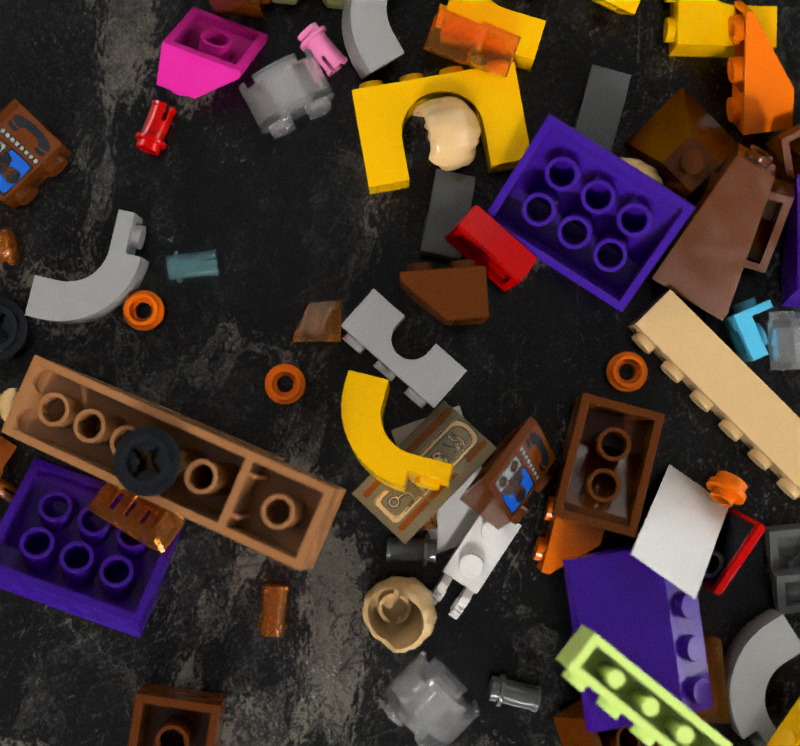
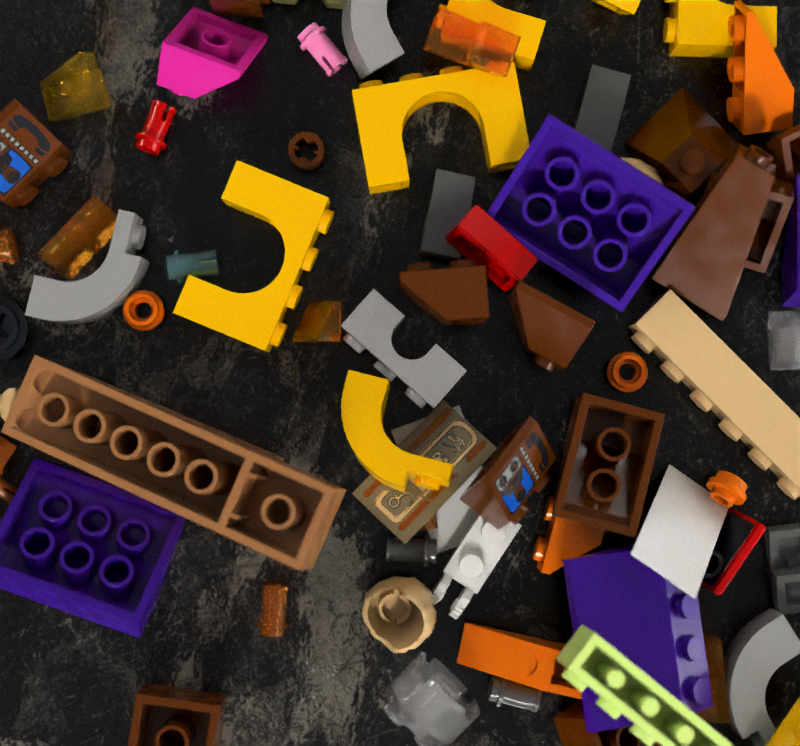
clear orange slope [88,482,185,554] -> none
black gear [114,426,183,496] -> none
clear brick [239,49,335,139] -> none
orange plate [265,364,306,405] -> none
tan hair [412,97,481,171] -> none
medium azure bracket [723,297,773,363] -> none
none -> clear orange slope [38,196,117,279]
none -> clear yellow slope [40,52,110,121]
none -> yellow arch [173,160,334,353]
none -> reddish brown bush [288,131,325,170]
none -> orange slope [456,622,582,699]
none -> reddish brown slope [508,281,596,373]

